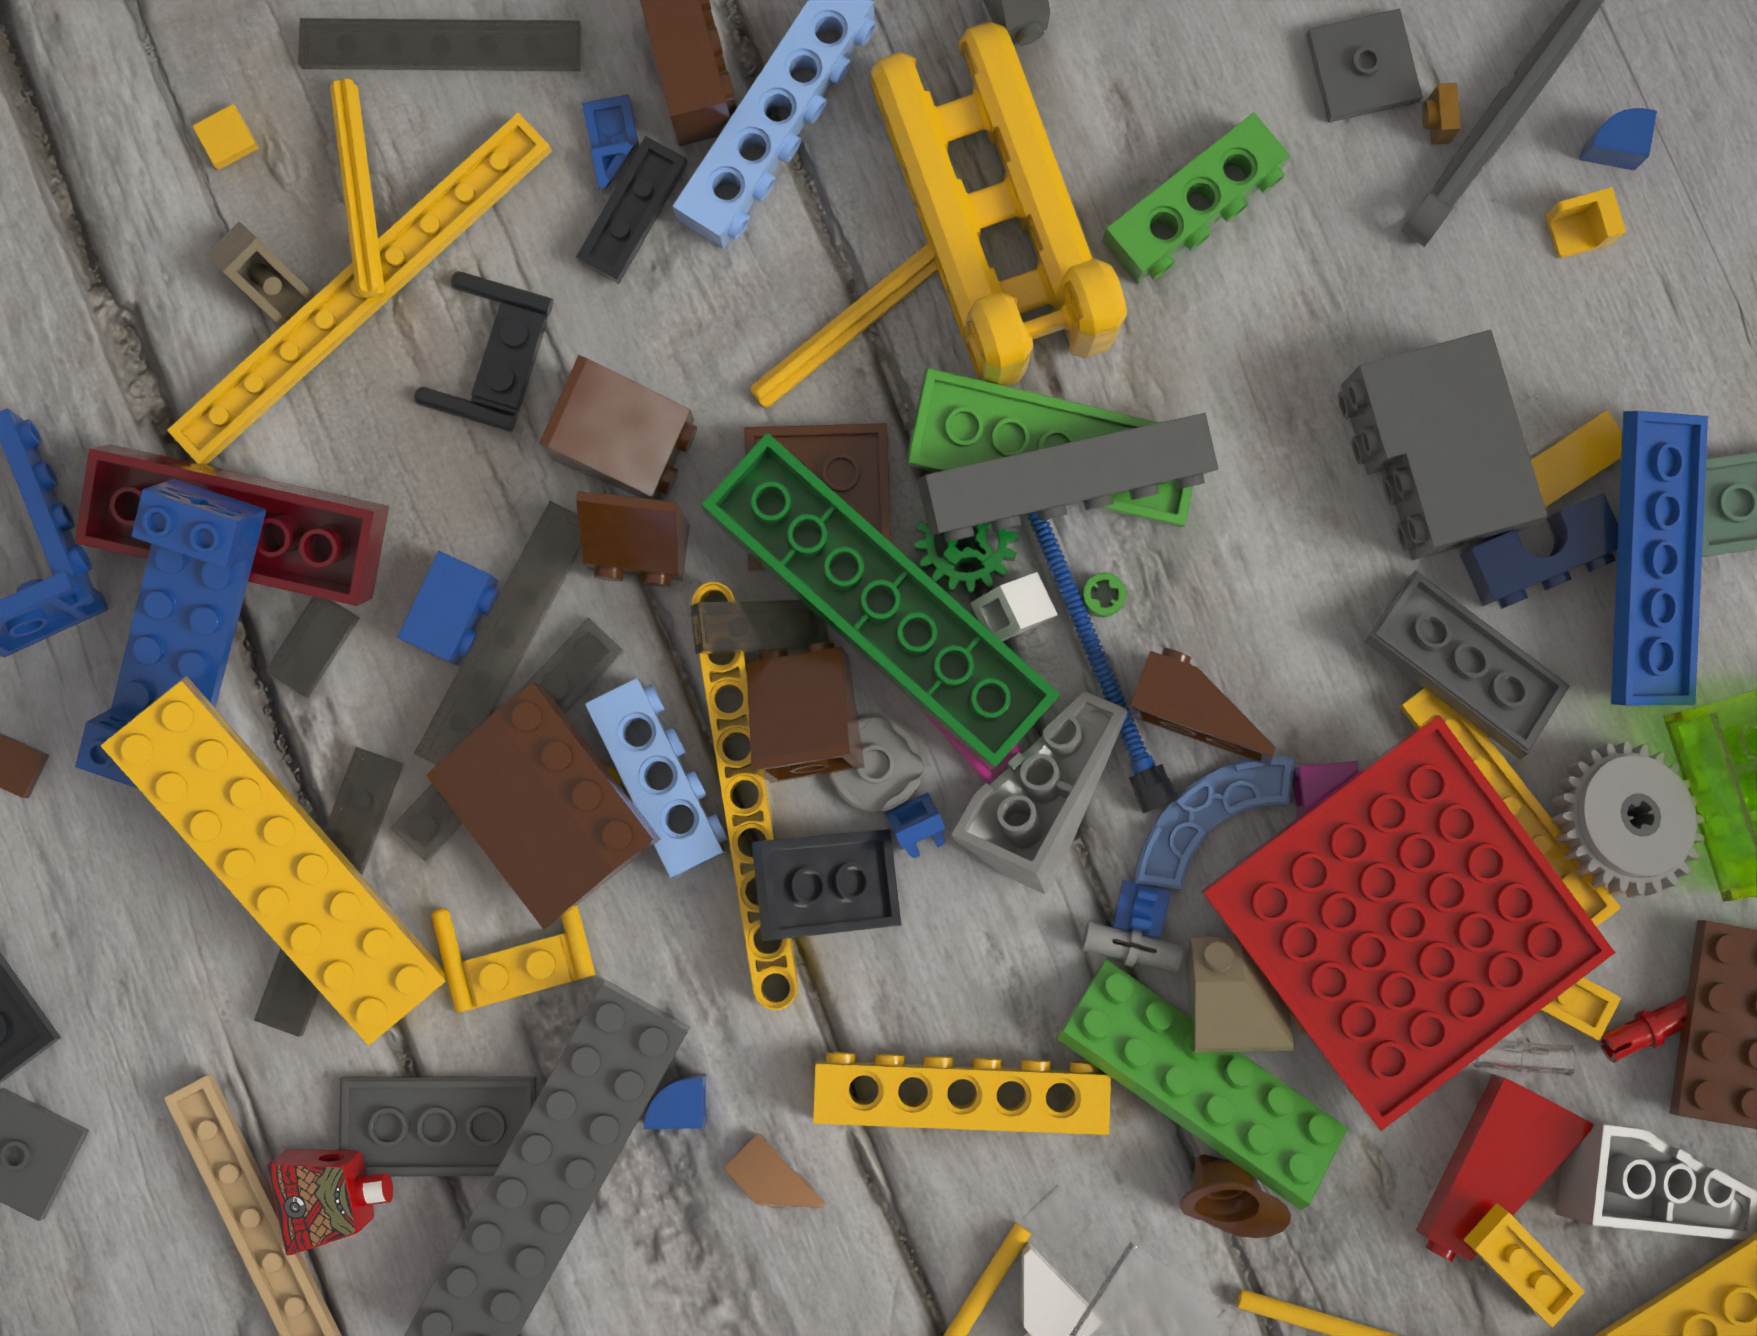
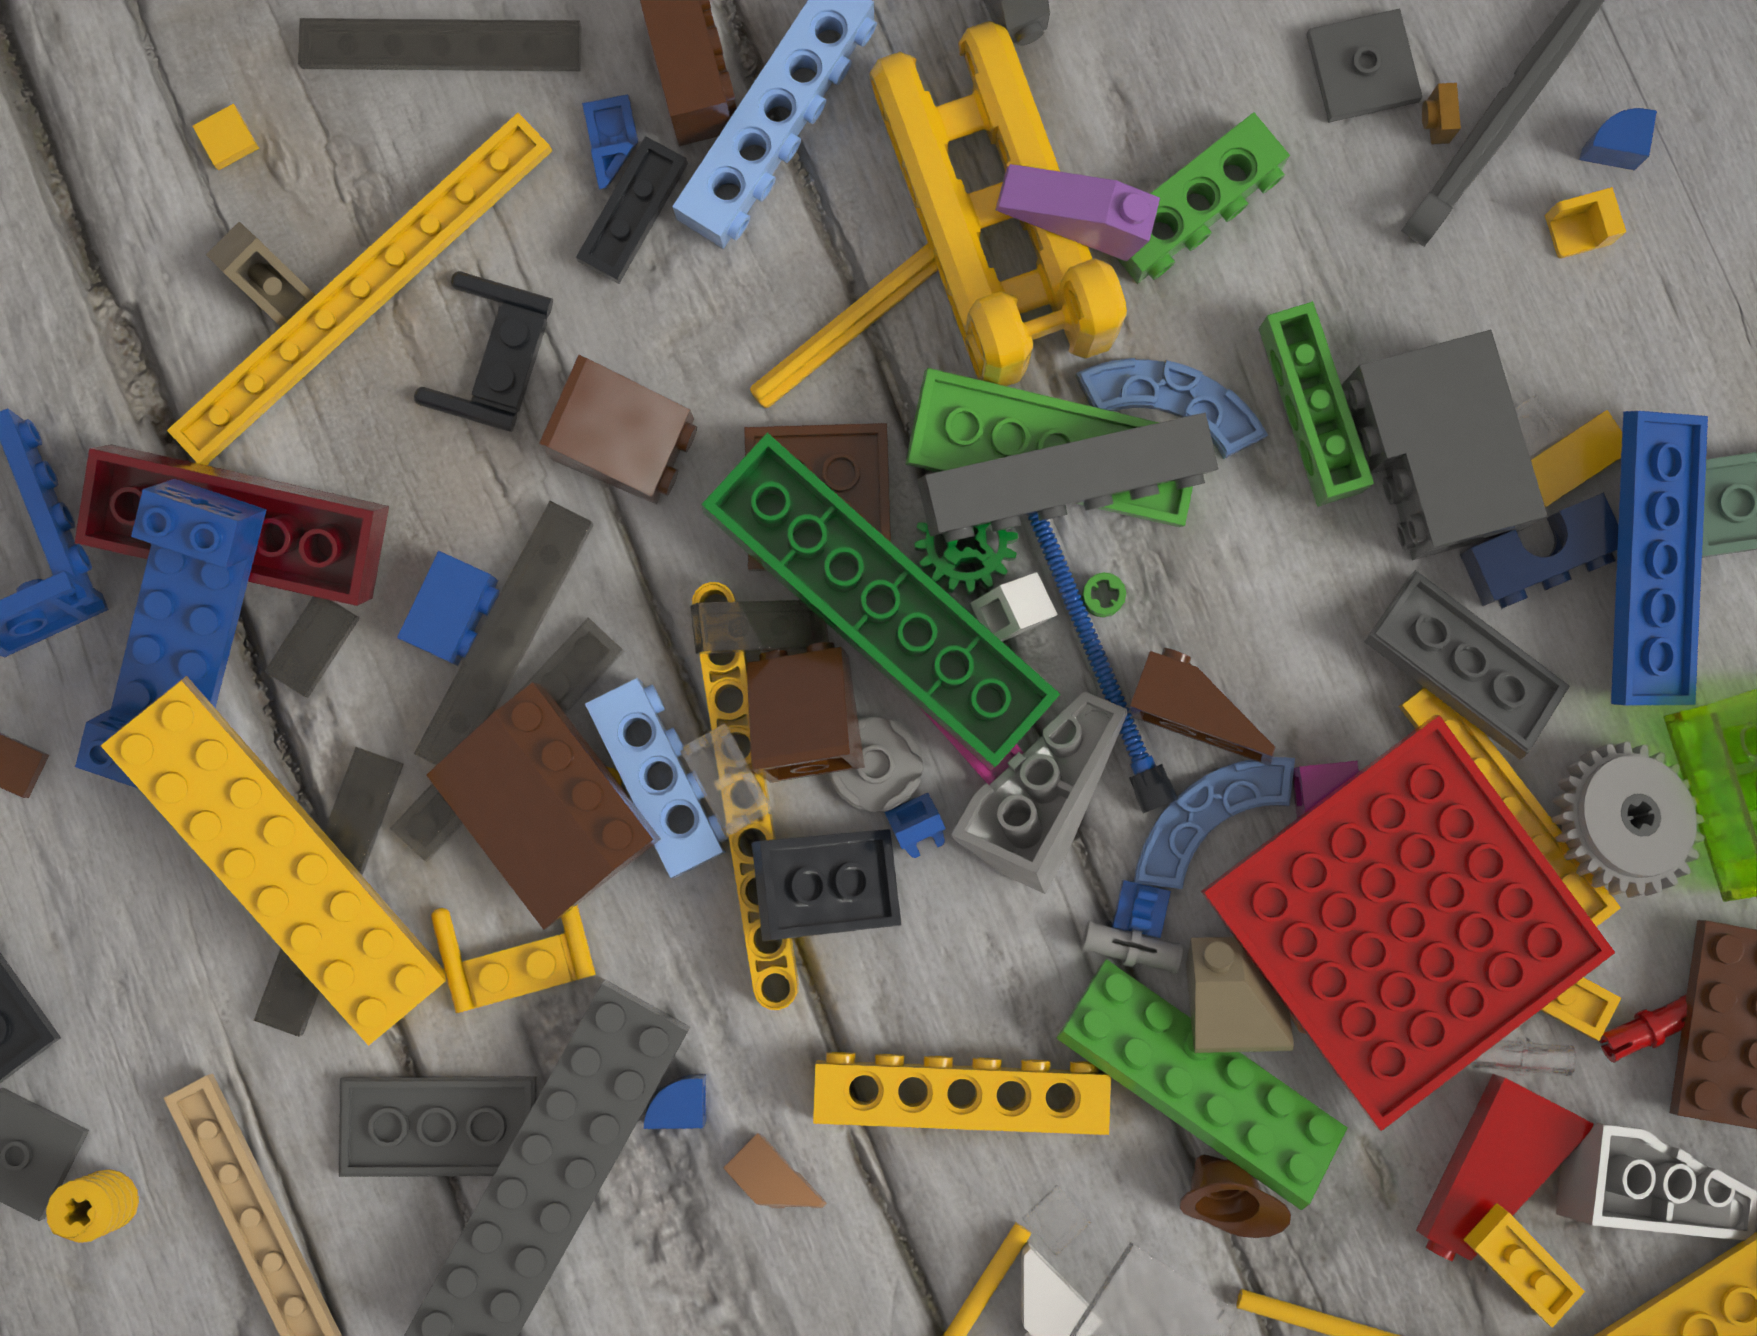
torso [267,1149,393,1256] -> none
yellow axle [330,78,385,298] -> none
reddish brown slope [576,491,690,587] -> none
none -> yellow piece [46,1169,139,1243]
none -> clear hinge [680,723,774,837]
none -> medium lavender slope [995,164,1160,261]
none -> medium blue tile [1075,358,1268,459]
none -> bright green brick [1259,301,1374,507]

